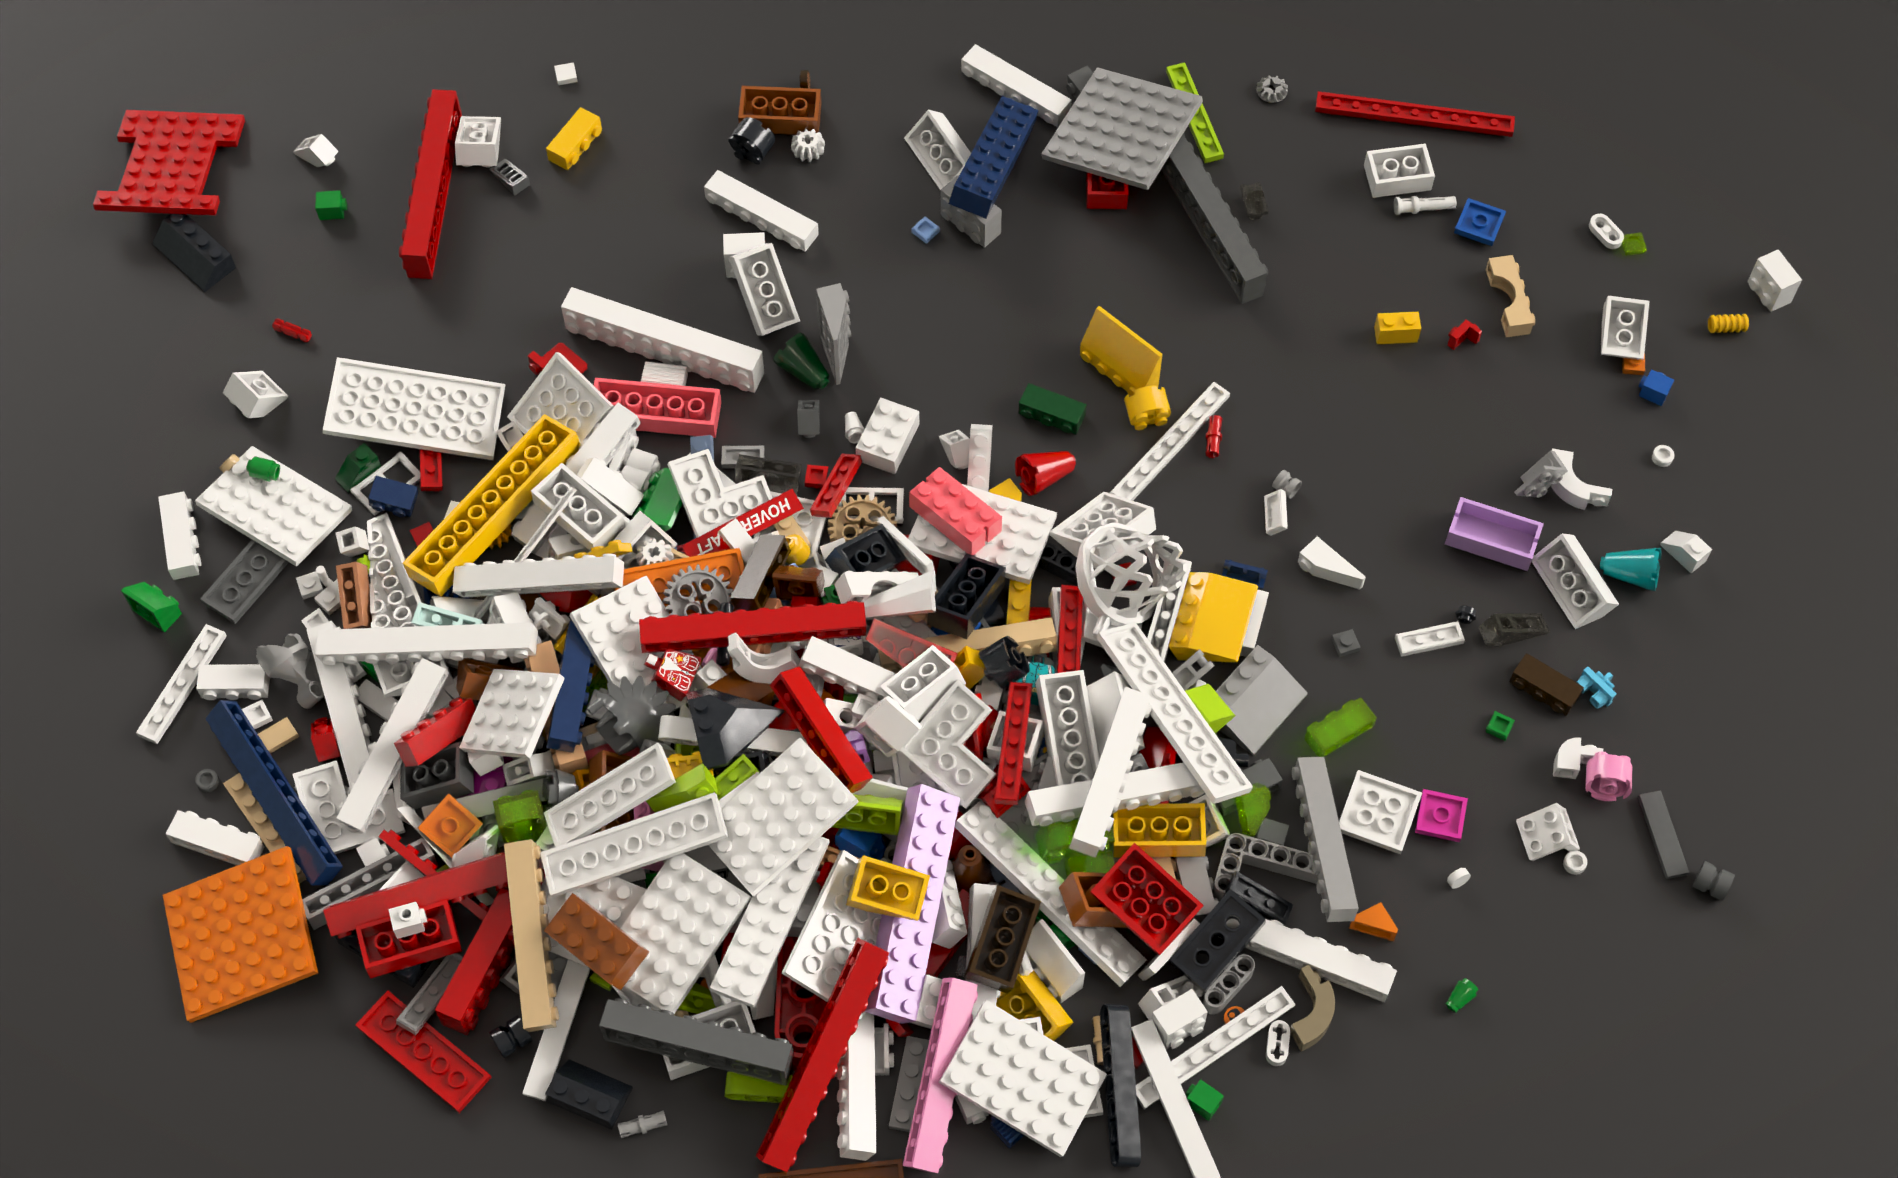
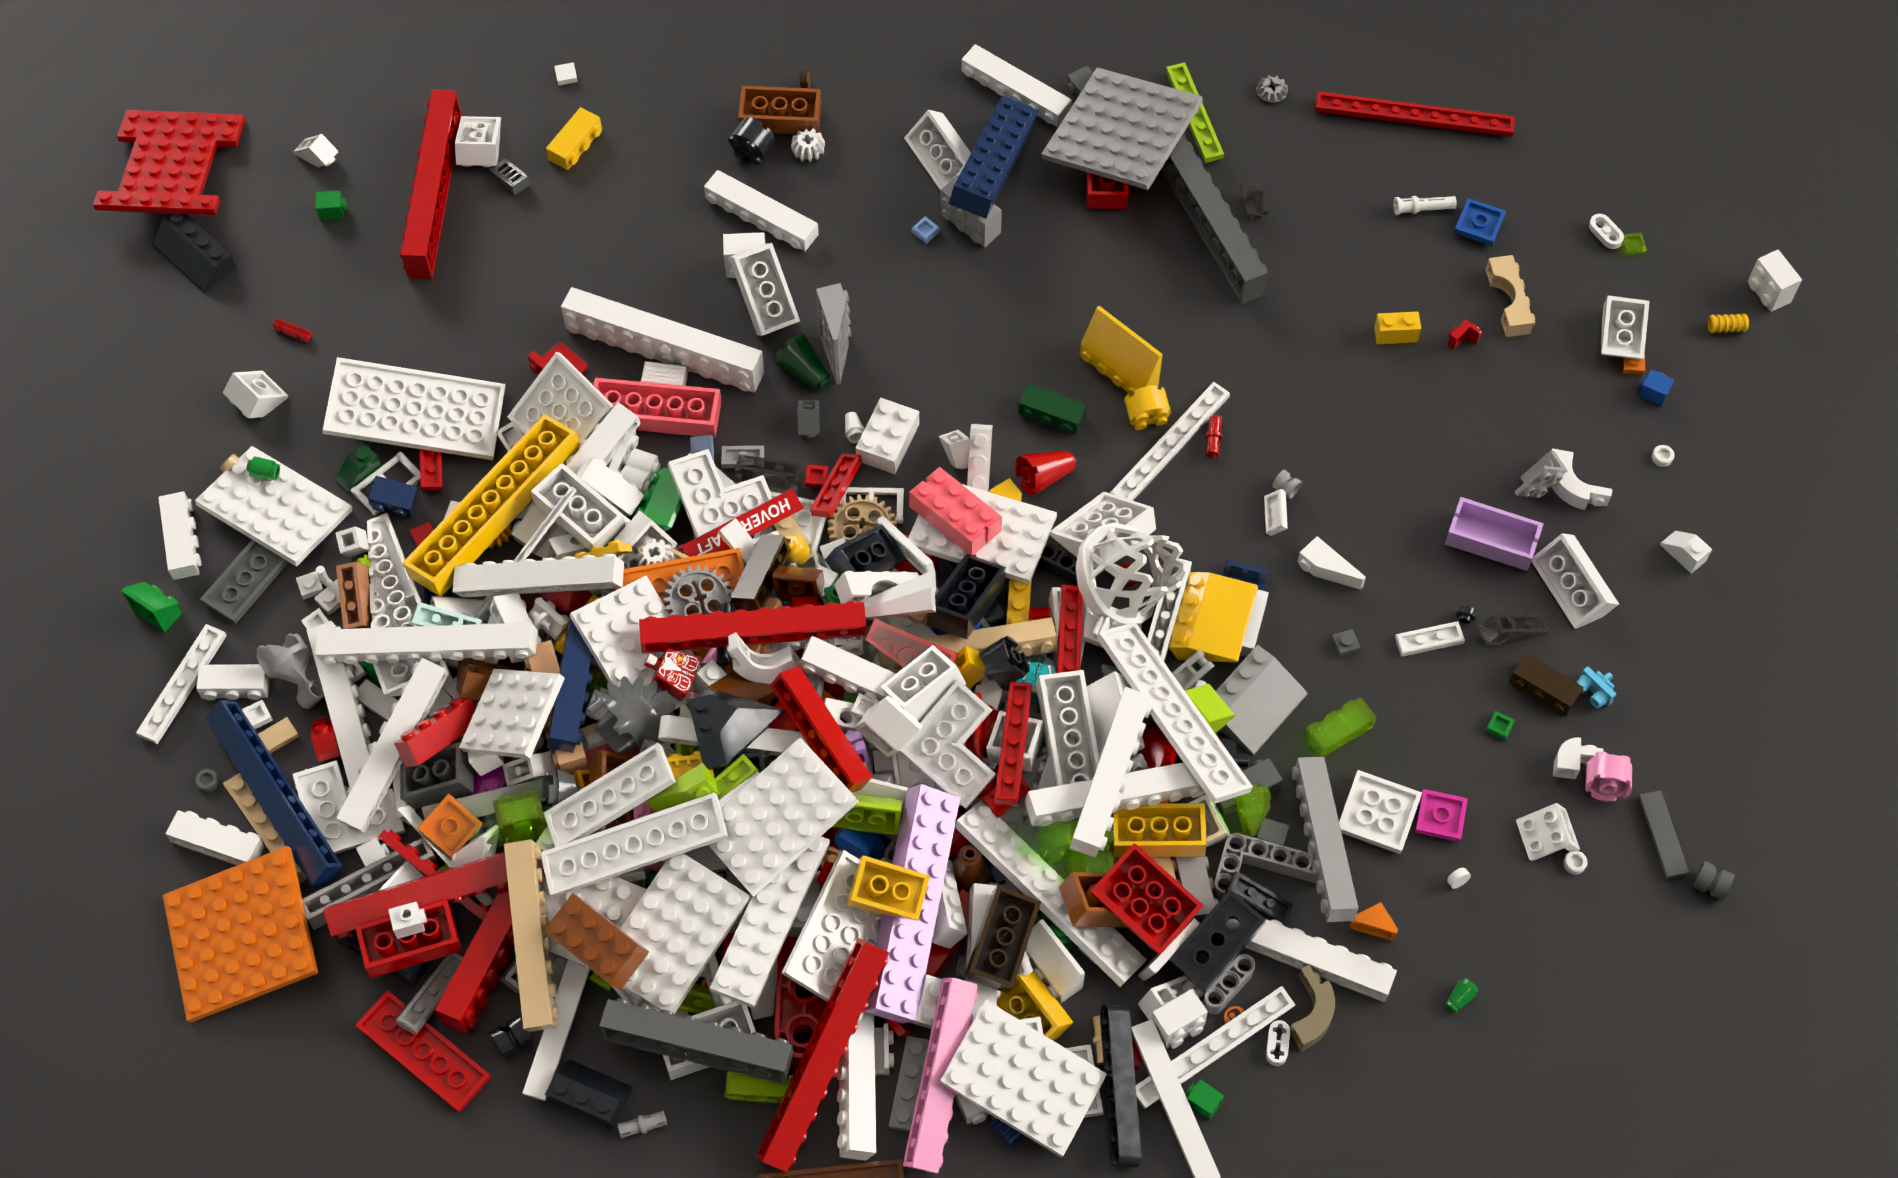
white brick [1364,144,1435,198] -> none
teal cone [1600,548,1661,591] -> none

